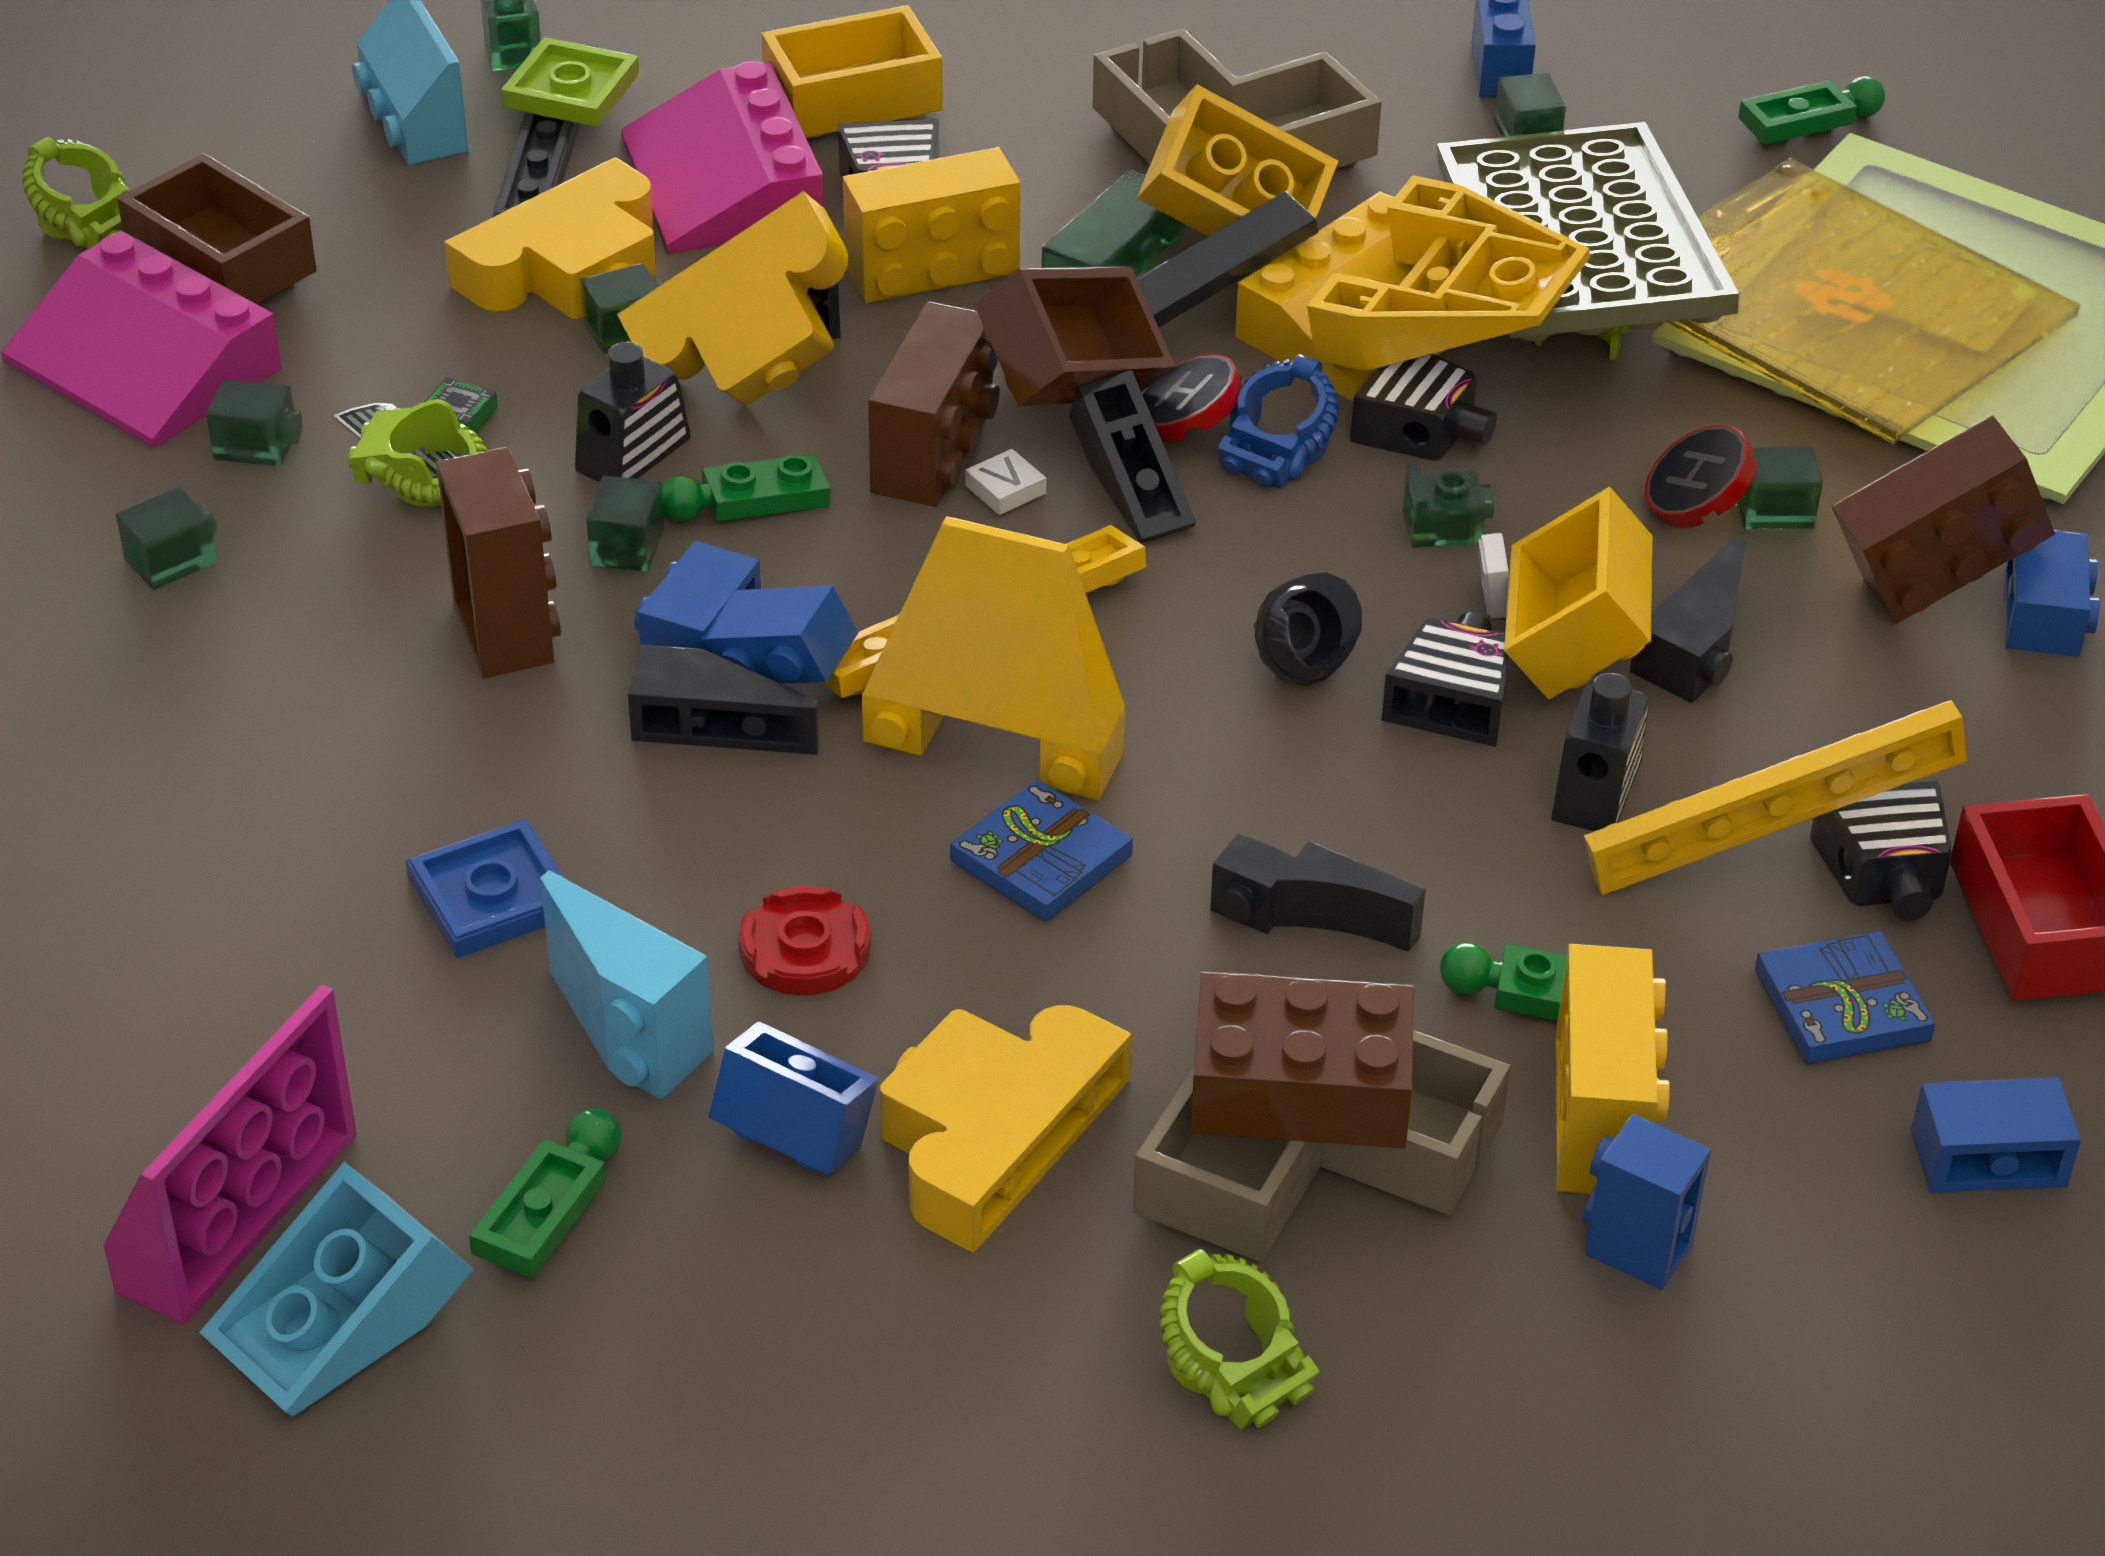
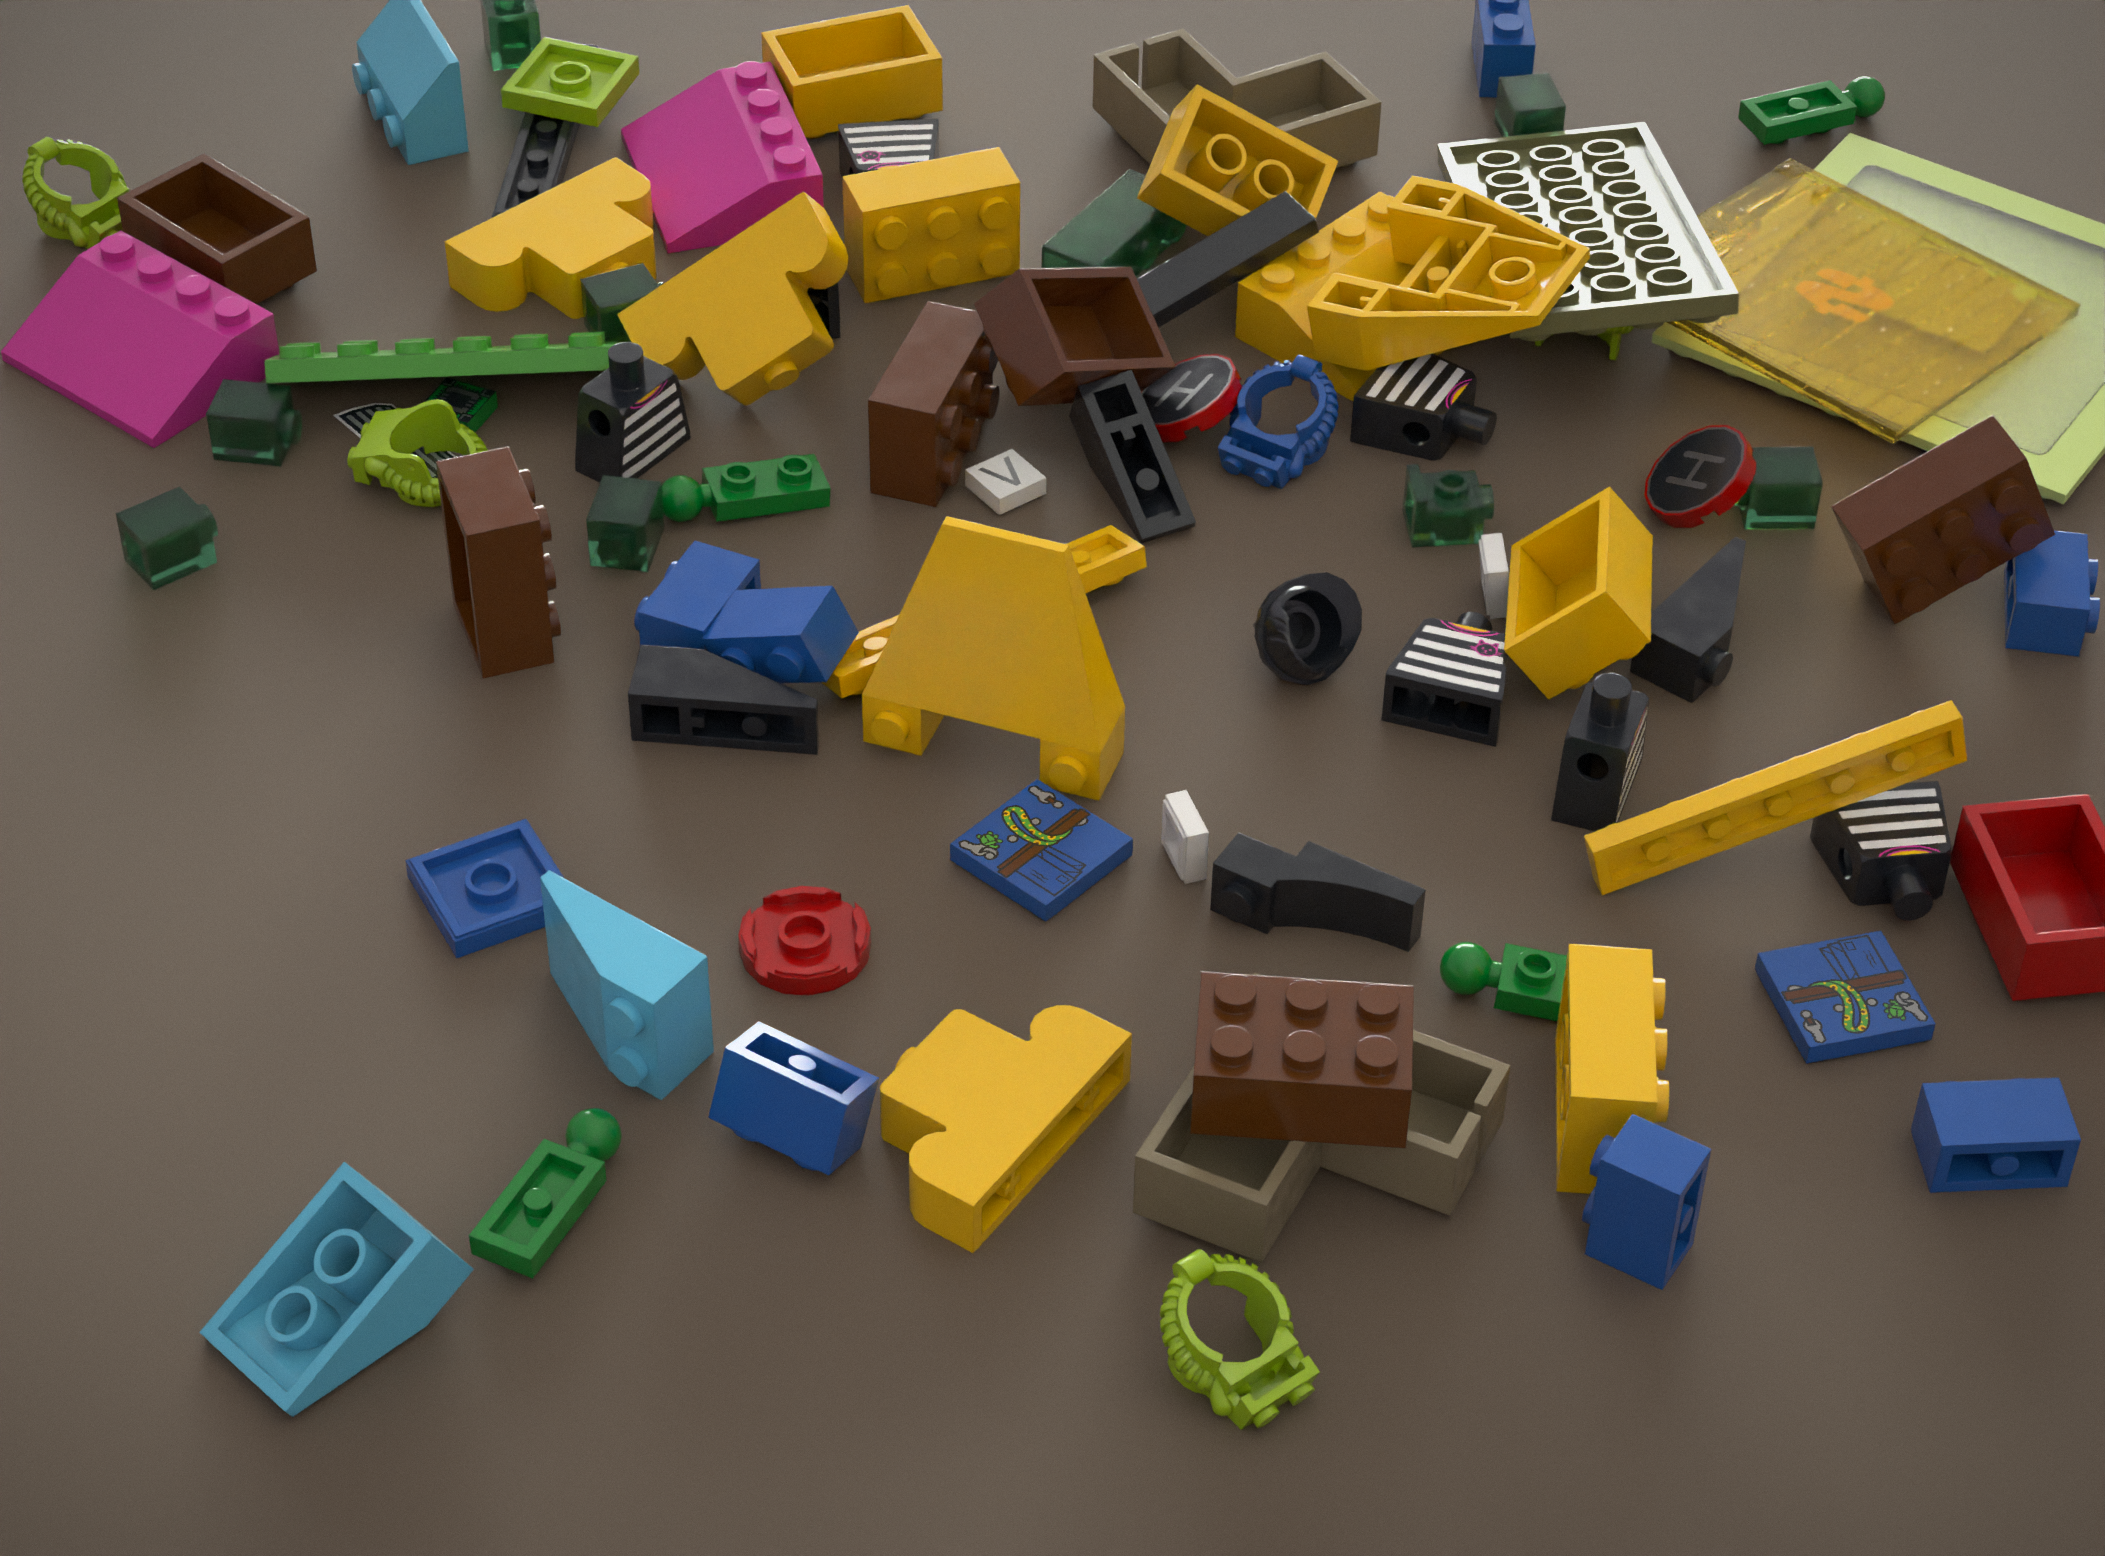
dark pink slope [103,984,357,1325] -> none
none -> bright green plate [264,331,618,383]
none -> white tile [1161,790,1209,884]

